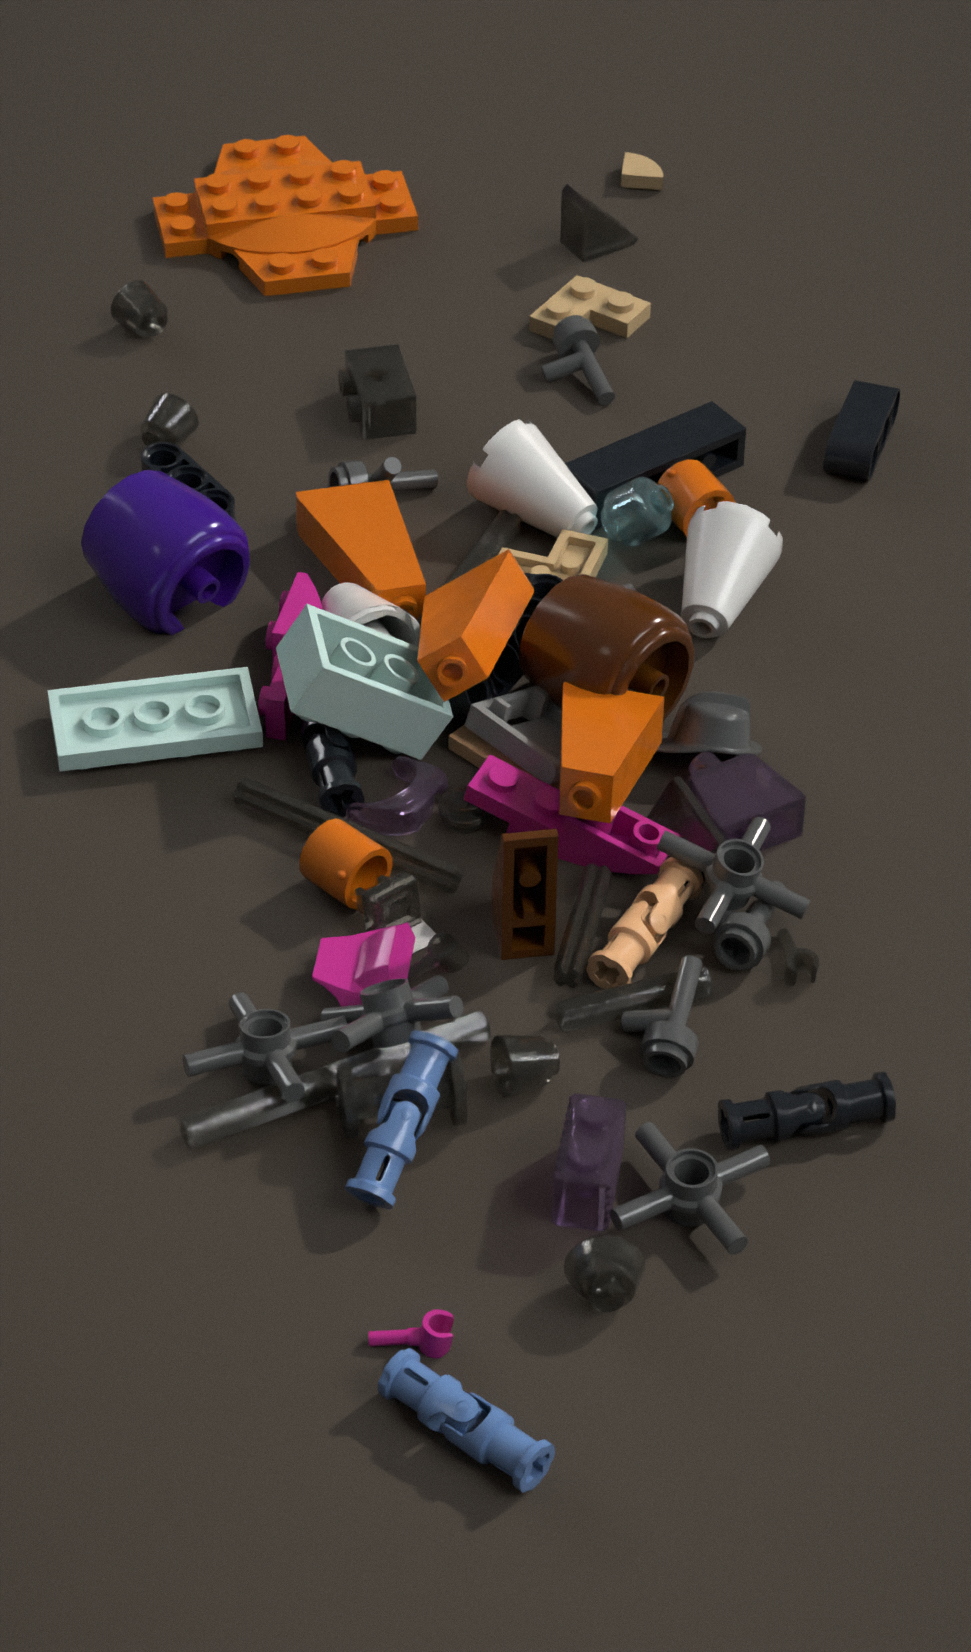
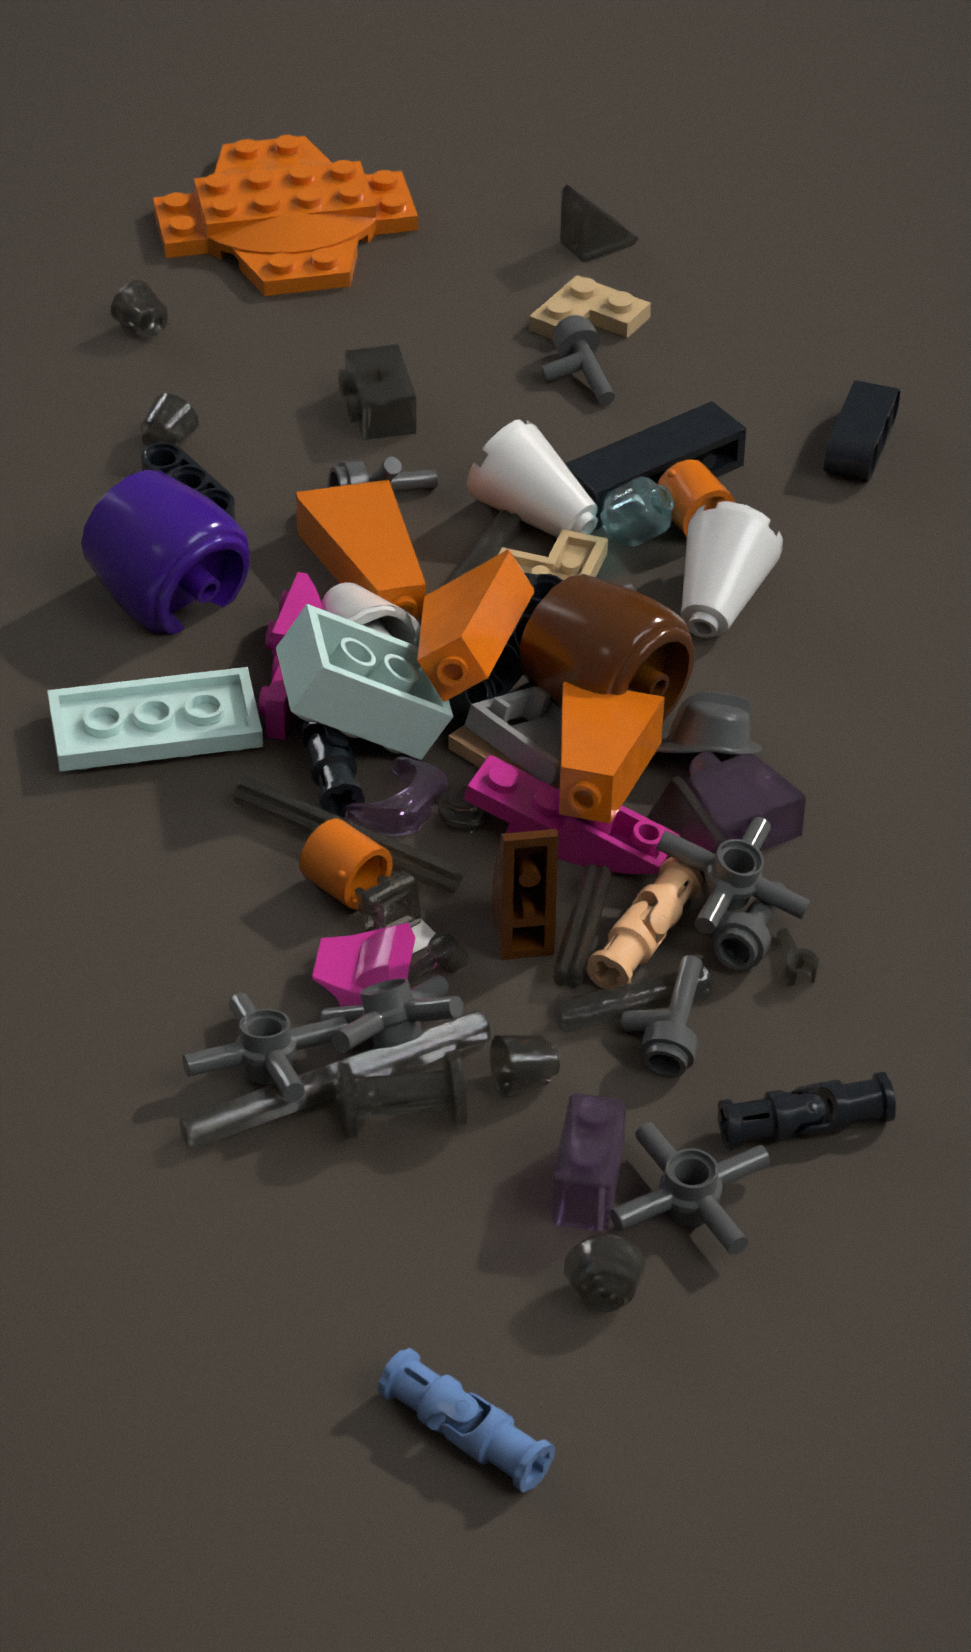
medium blue piece [345,1030,458,1209] -> none
dark pink hand [368,1309,454,1359] -> none
tan tile [621,152,663,190] -> none

